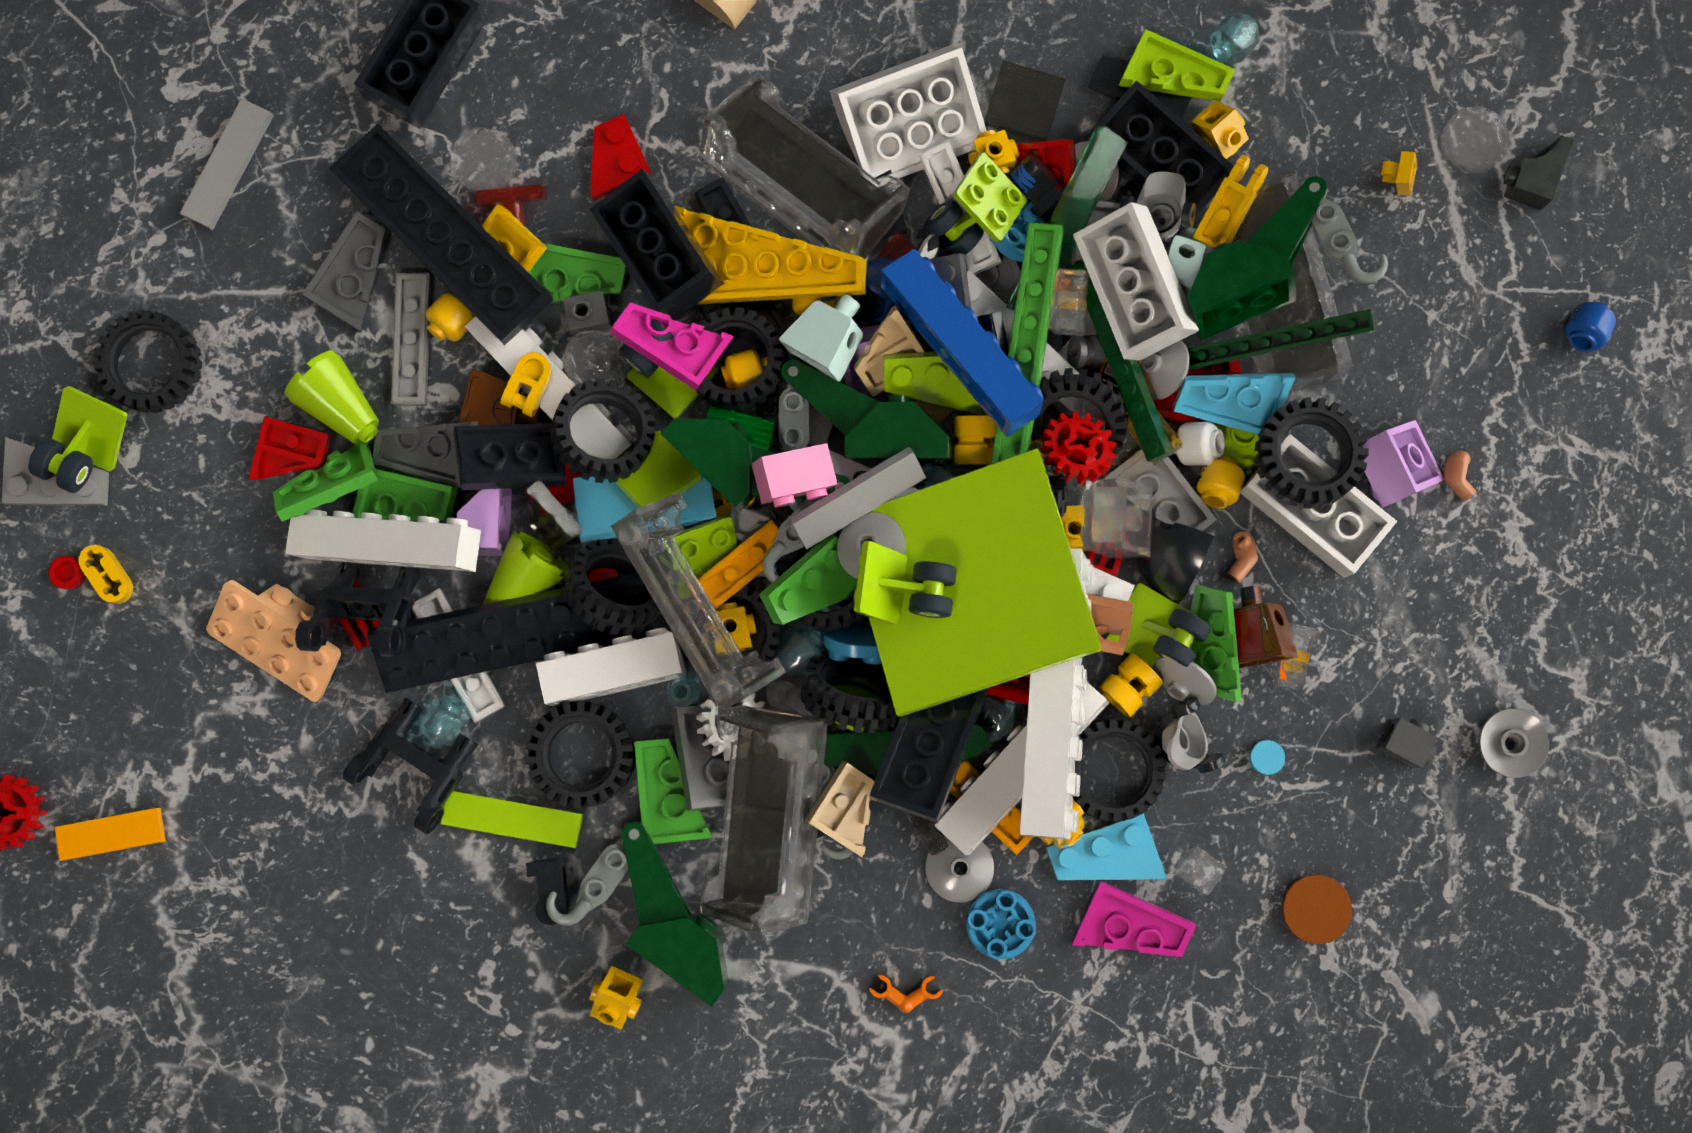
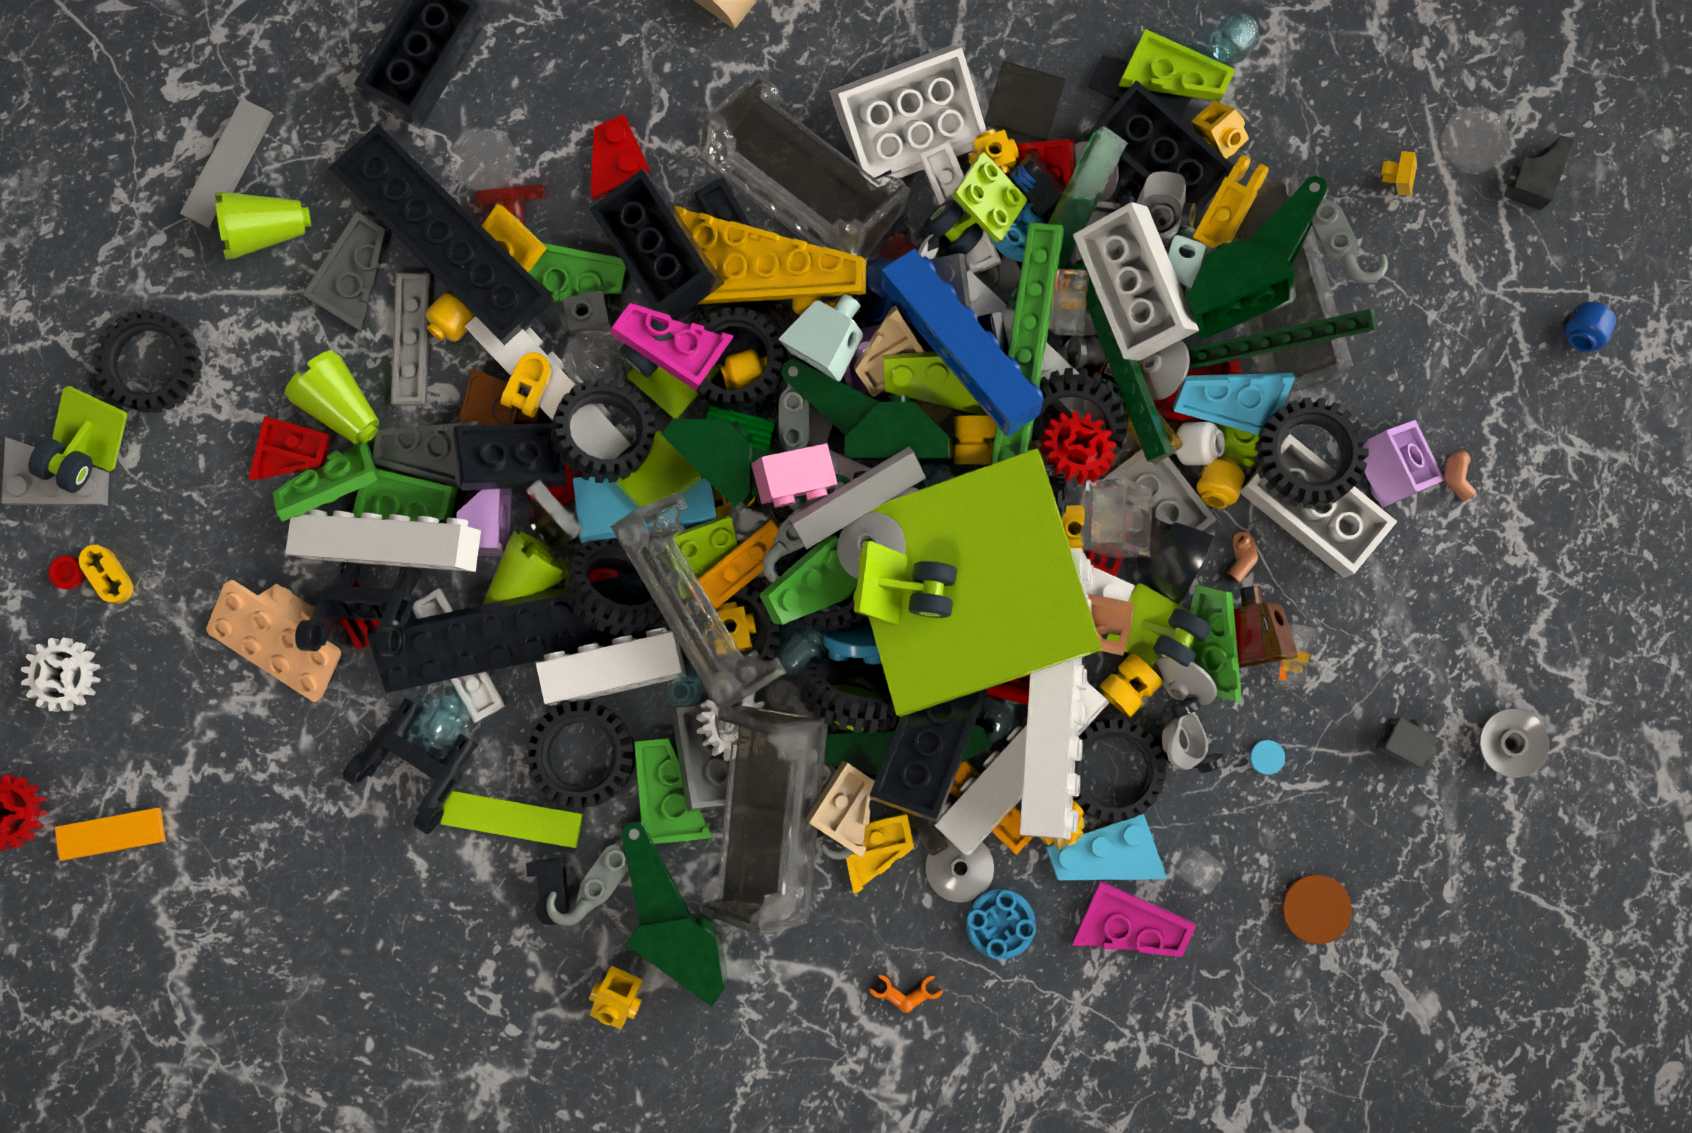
none -> white gear [21,638,100,712]
none -> lime cone [215,192,312,259]
none -> yellow wing [843,812,914,893]

